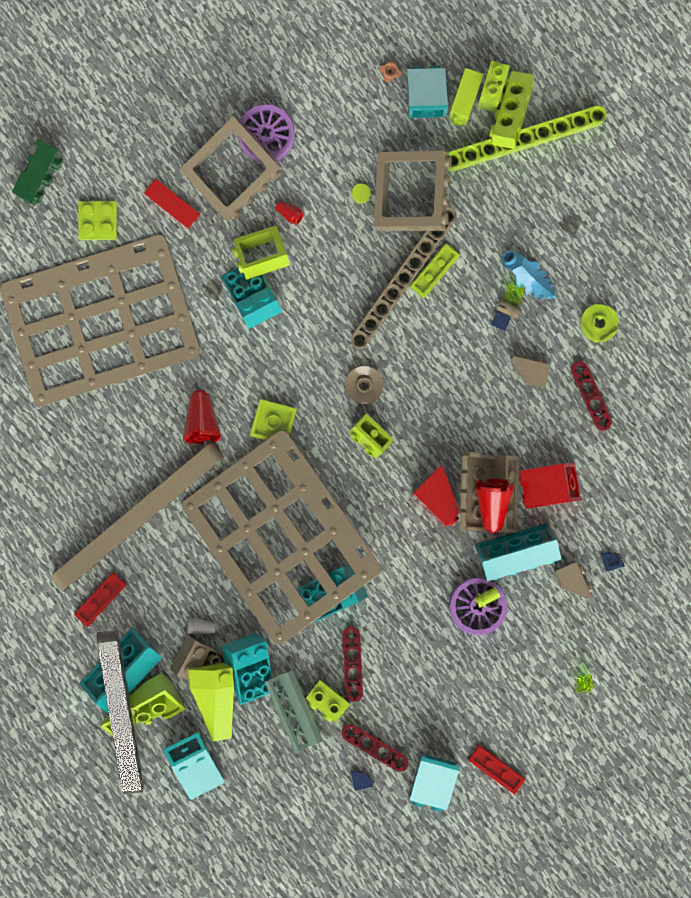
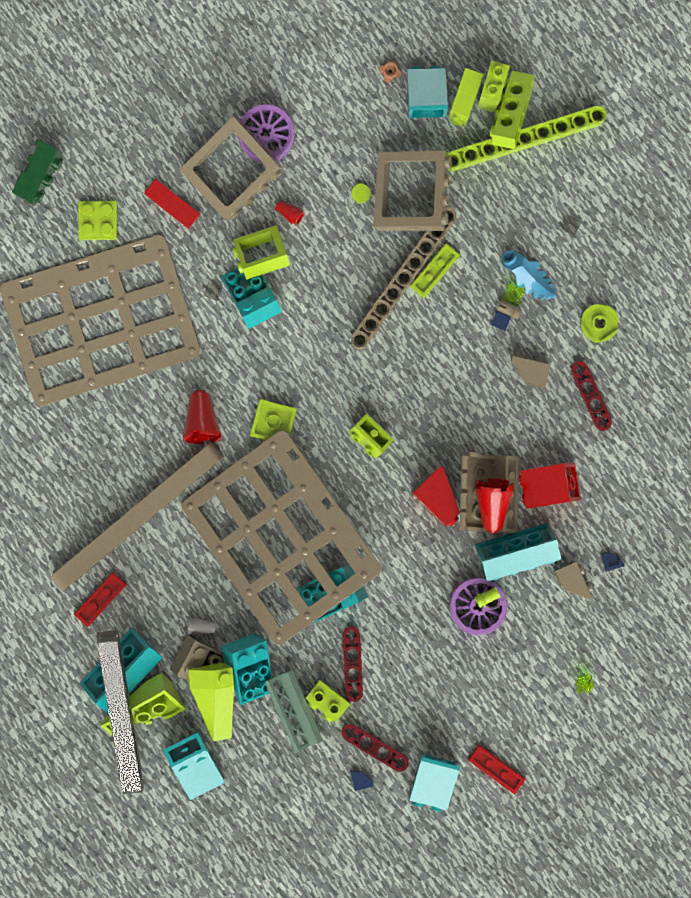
dark tan dish [345,366,384,404] -> none

